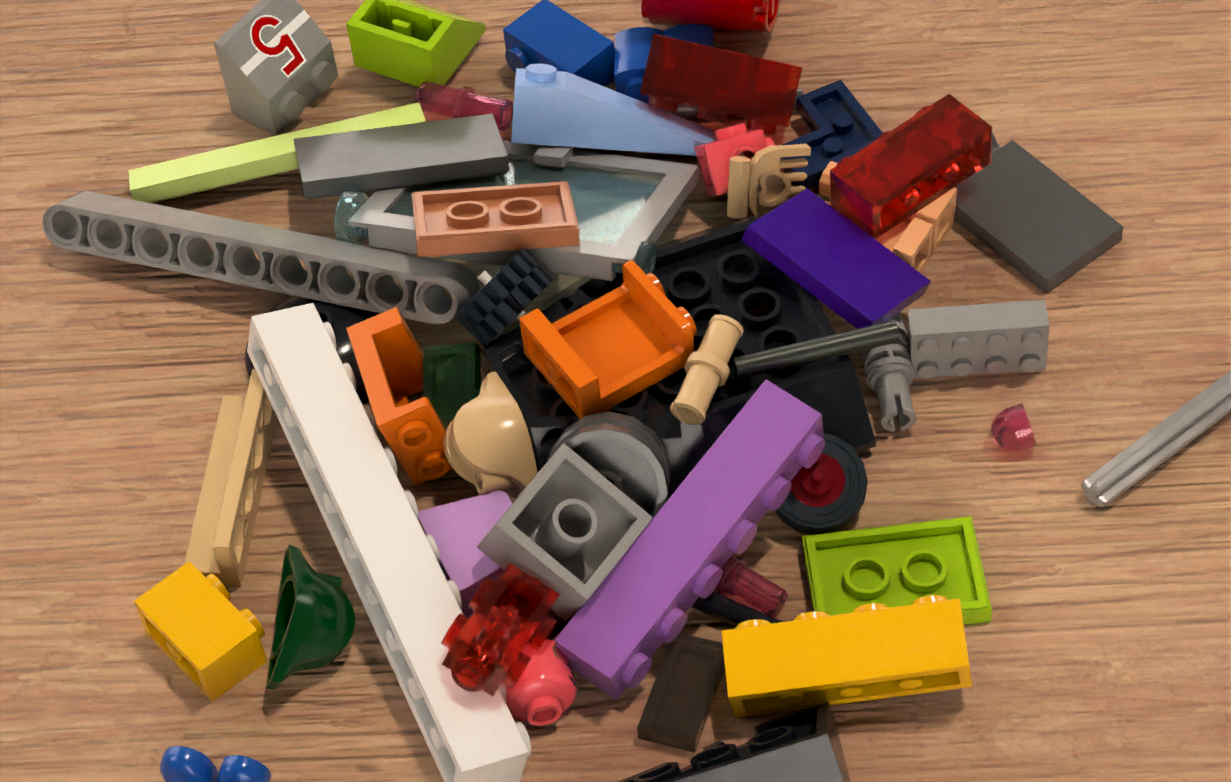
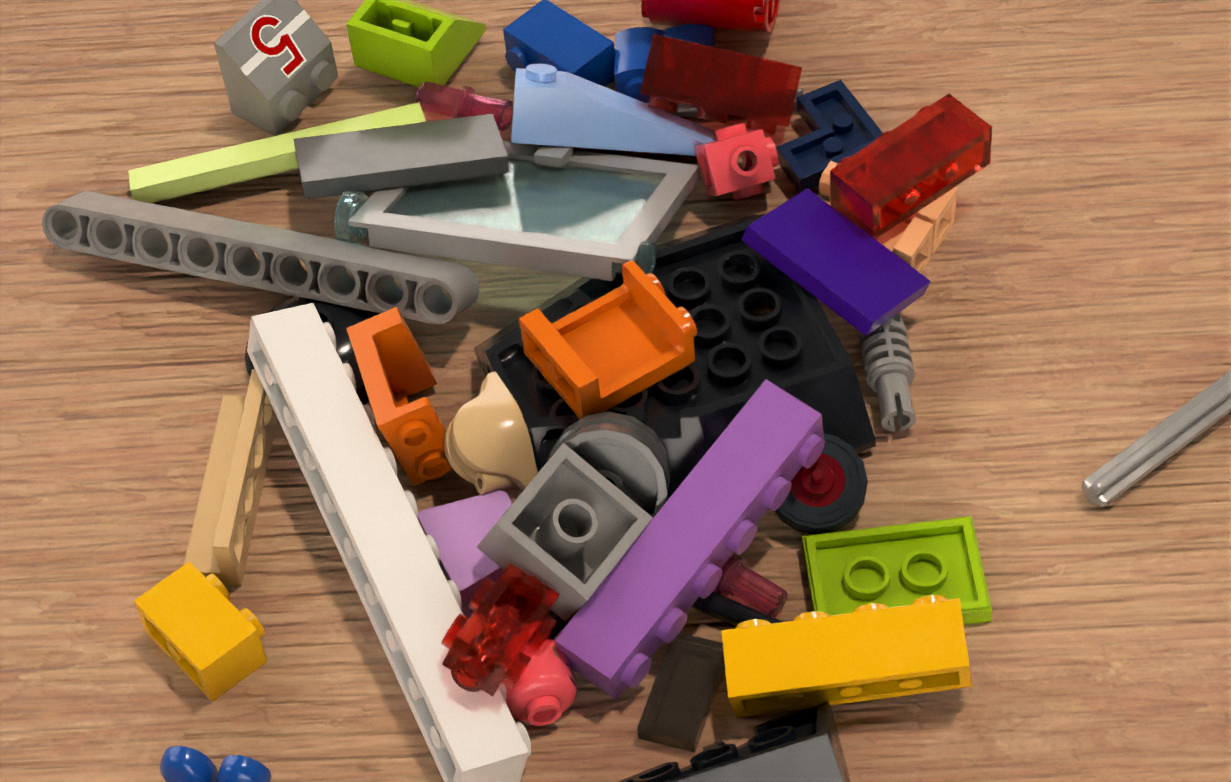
dark green hat [266,544,355,689] -> none
nougat tile [412,181,580,257] -> none
clear green tile [423,342,481,429] -> none
black wheel [454,248,554,347] -> none
tan pin [670,314,744,425] -> none
tan piece [727,144,811,219] -> none
pearl dark grey bar [732,321,900,379] -> none
light grey piece [907,300,1050,379] -> none
dark grey tile [923,118,1123,294] -> none
clear pink hinge [991,403,1036,451] -> none

